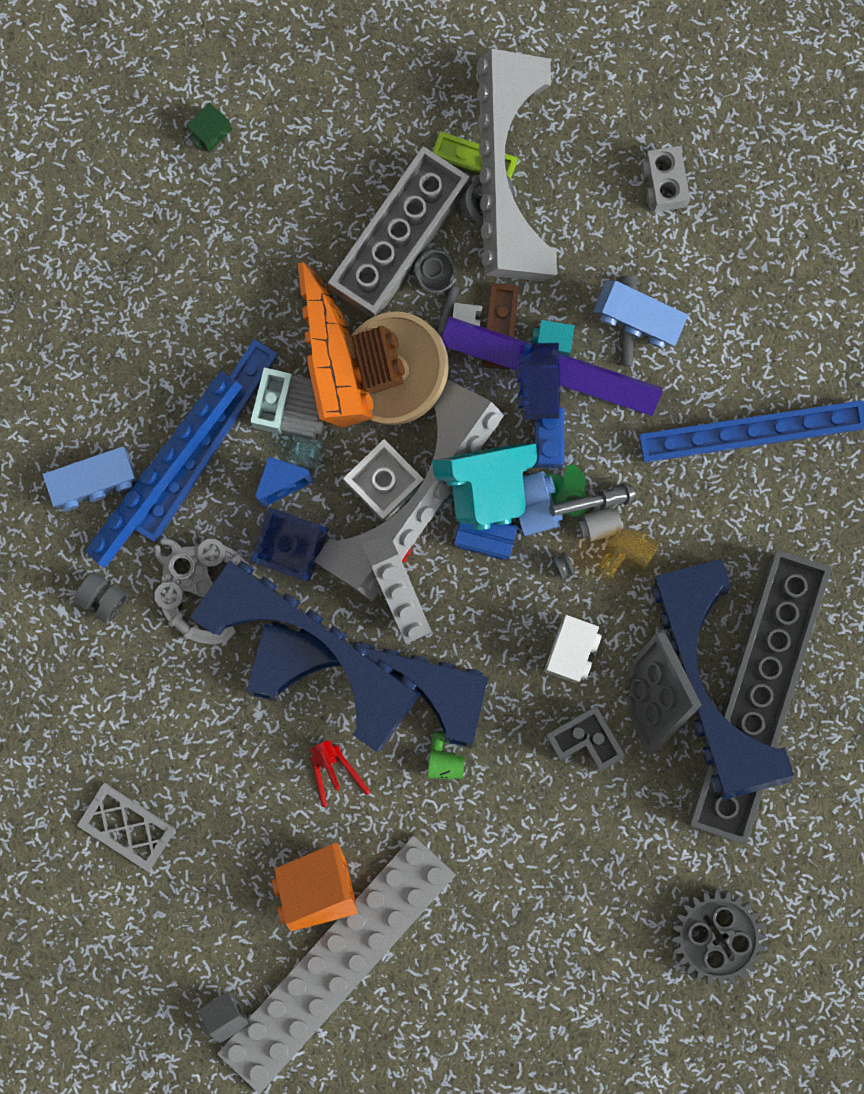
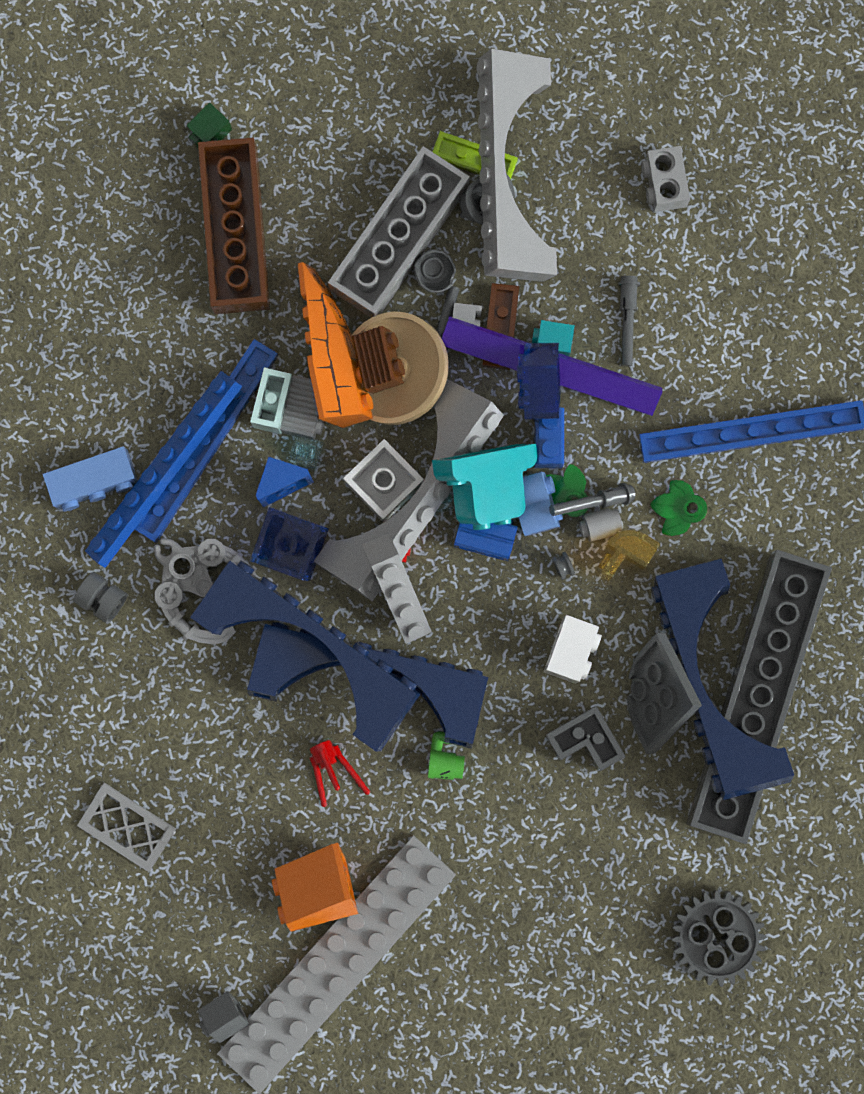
medium blue brick [593,280,688,349] -> none
none -> reddish brown brick [198,137,270,314]
none -> green plate [650,480,707,536]

